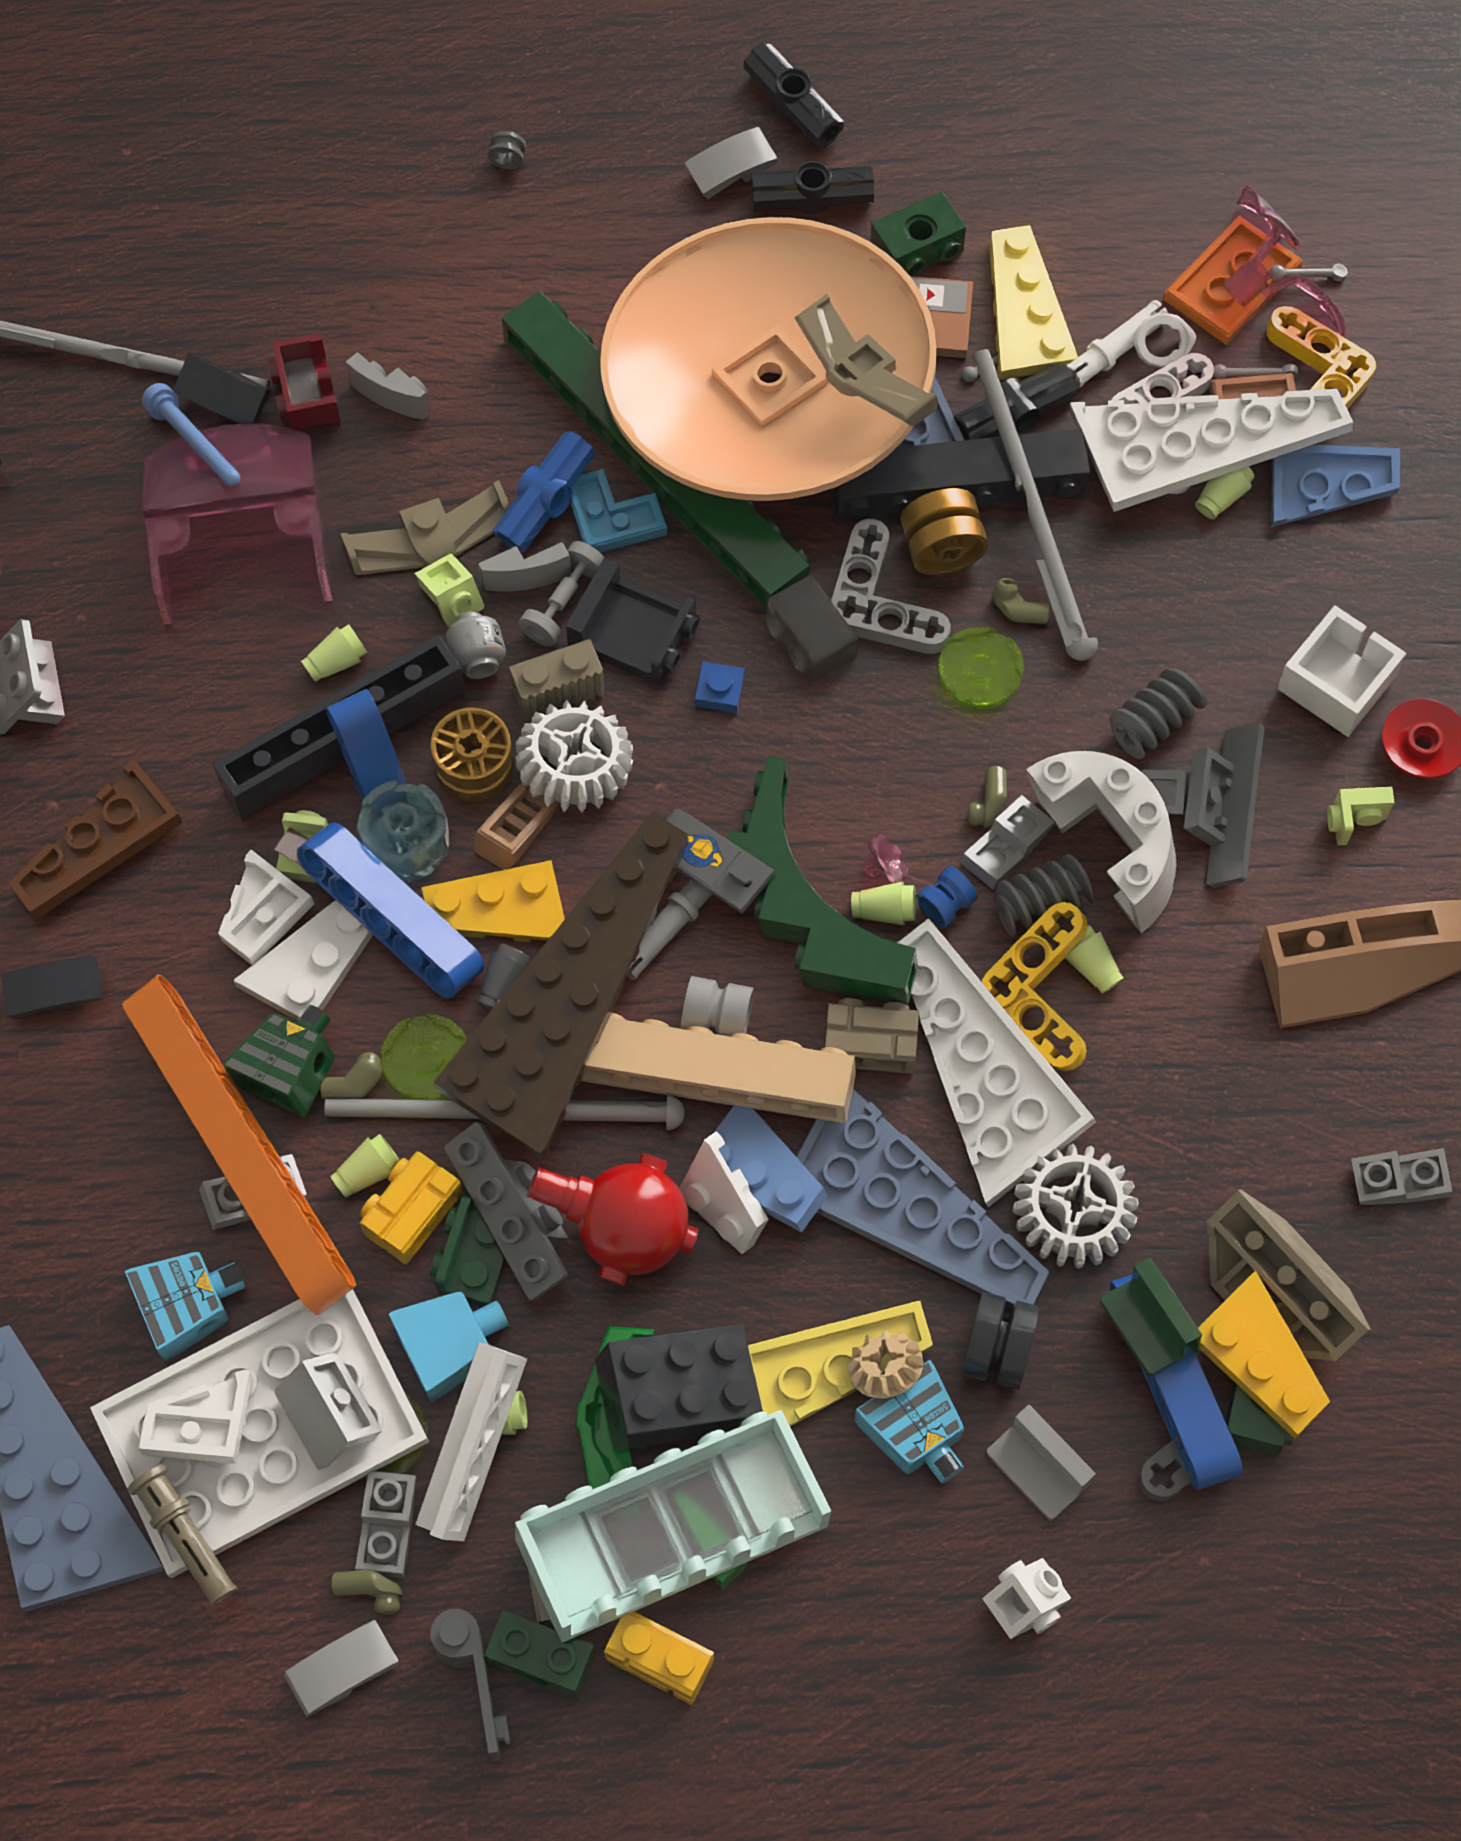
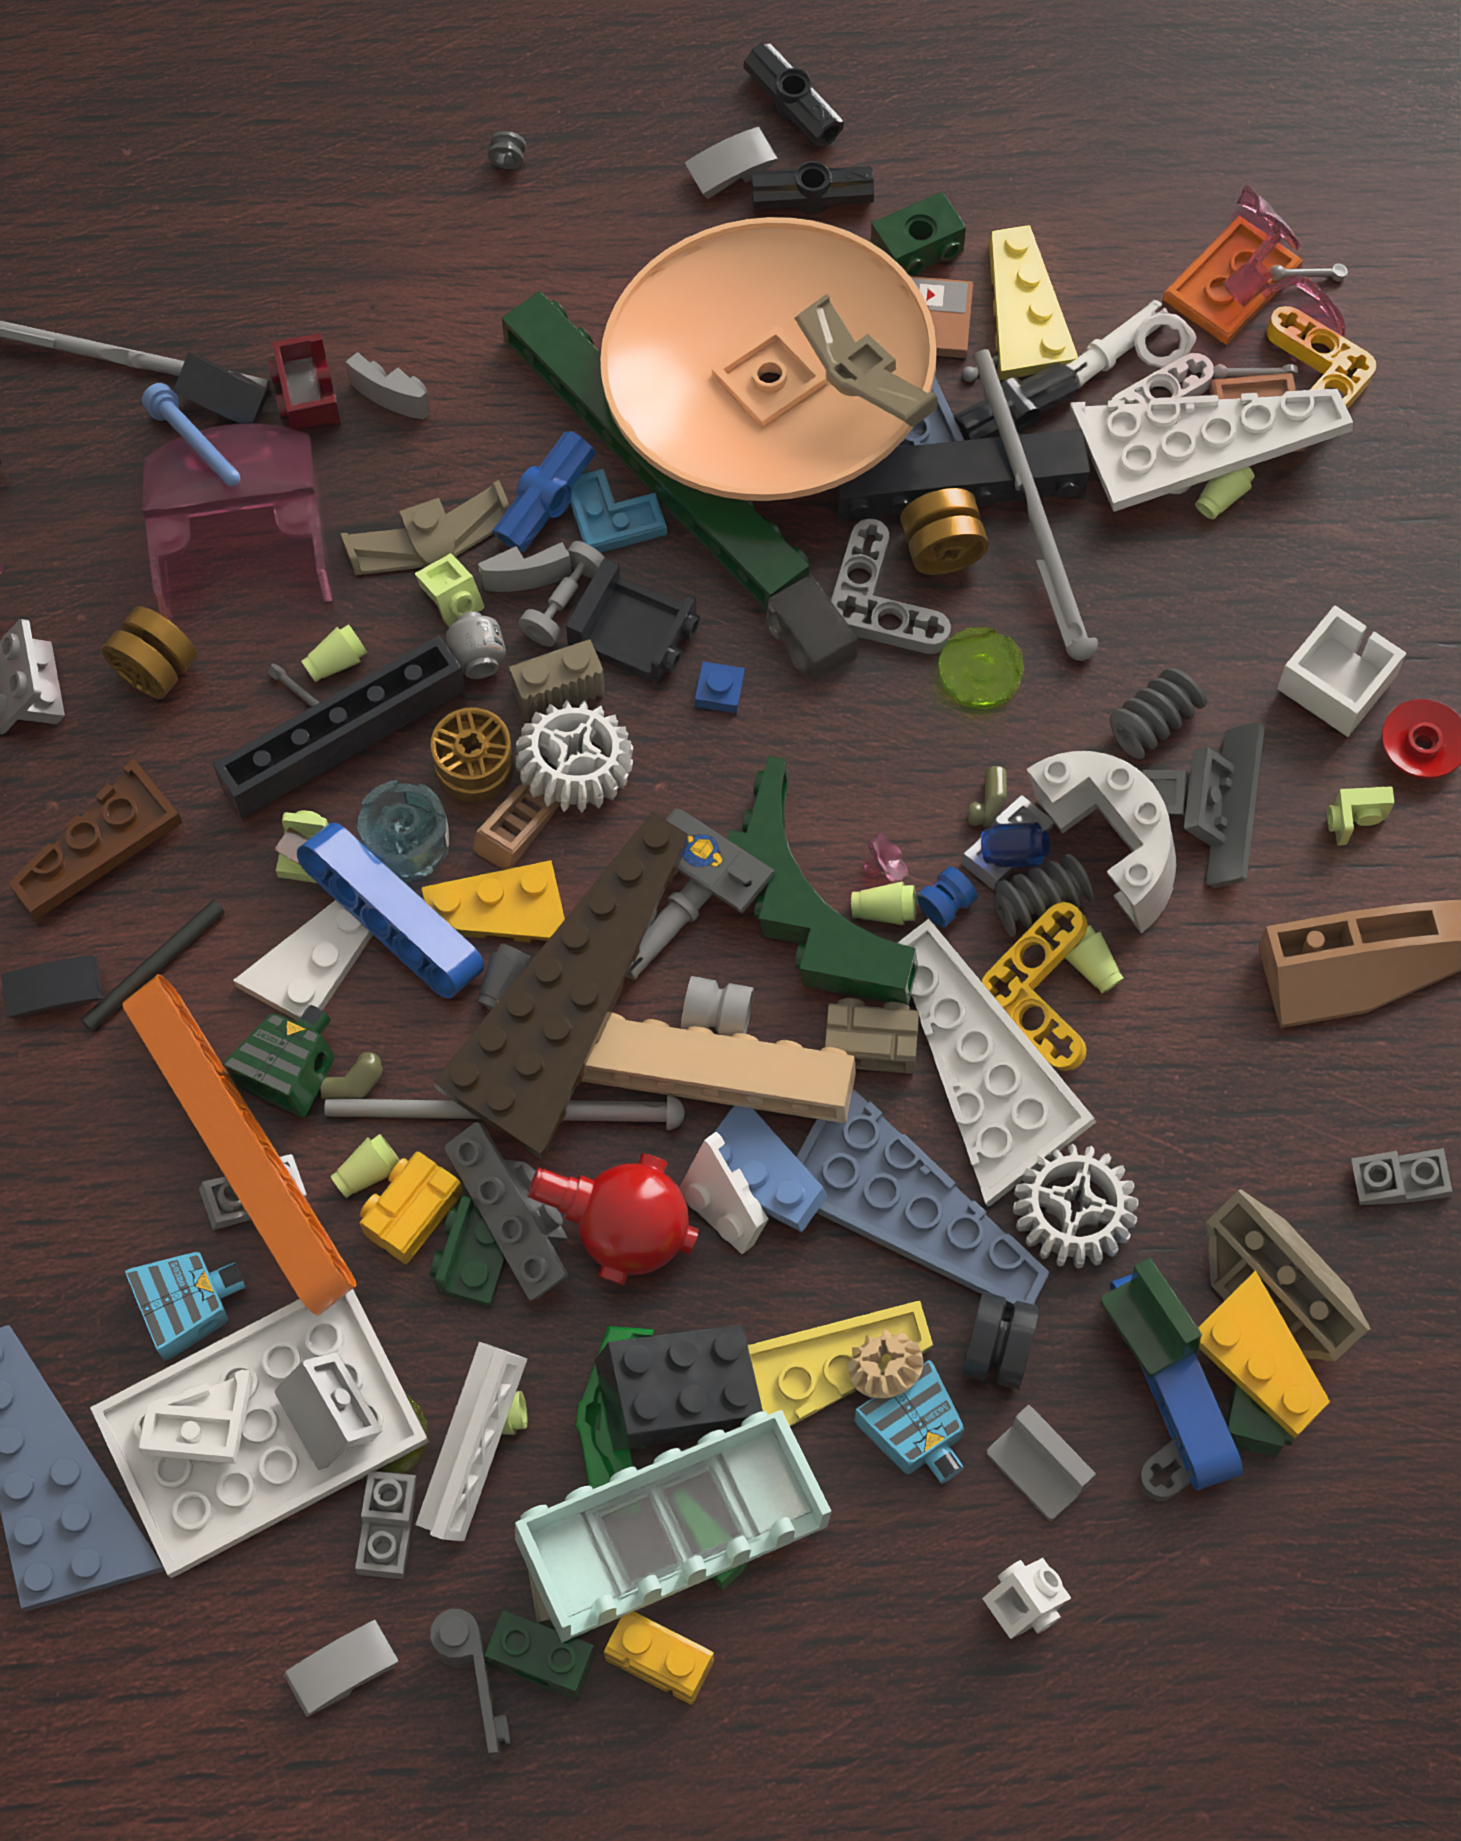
dark tan pin [127,1464,238,1606] -> none
white wing [218,850,314,965] -> none
blue beam [326,689,408,811] -> none
olive arm [332,1570,403,1615] -> none
clear neon green tile [381,1014,467,1100] -> none
medium azure torso [389,1292,509,1403] -> none
olive arm [992,578,1049,624] -> none
medium blue wing [1271,445,1400,527] -> none
none -> pearl dark grey bar [80,900,225,1032]
none -> pearl gold wheel [101,606,198,699]
none -> dark grey hinge [267,664,320,707]
none -> clear blue brick [981,822,1050,868]

